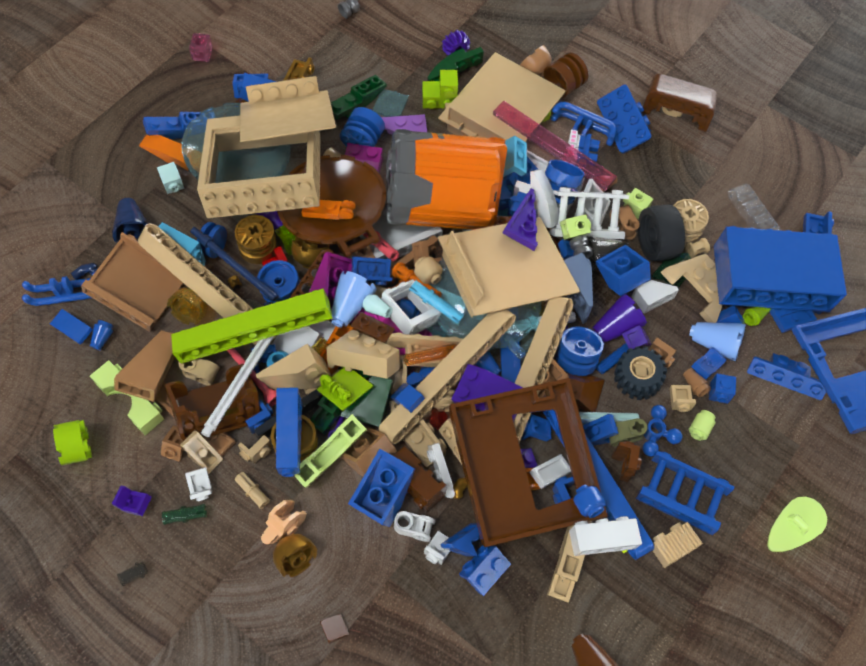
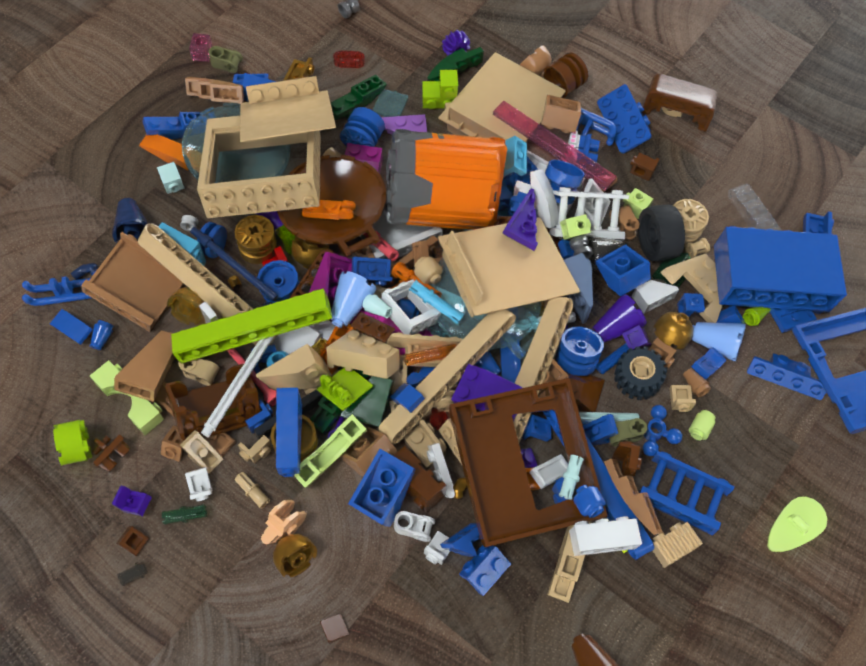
blue brick [709,373,736,404] -> none
none -> reddish brown hips [92,434,130,472]
none -> reddish brown slope [116,526,149,556]
none -> white bush [180,215,198,231]
none -> medium nougat slope [185,77,244,104]
none -> white tile [199,302,218,323]
none -> olive piece [209,46,243,73]
none -> clear red beam [333,51,365,68]
none -> medium nougat slope [541,94,581,133]
none -> light aqua pin [559,455,584,500]
none -> medium nougat slope [604,459,663,535]
none -> reddish brown brick [630,153,660,181]
none -> pearl gold cylinder [653,312,693,349]
none -> blue bracket [677,293,705,317]

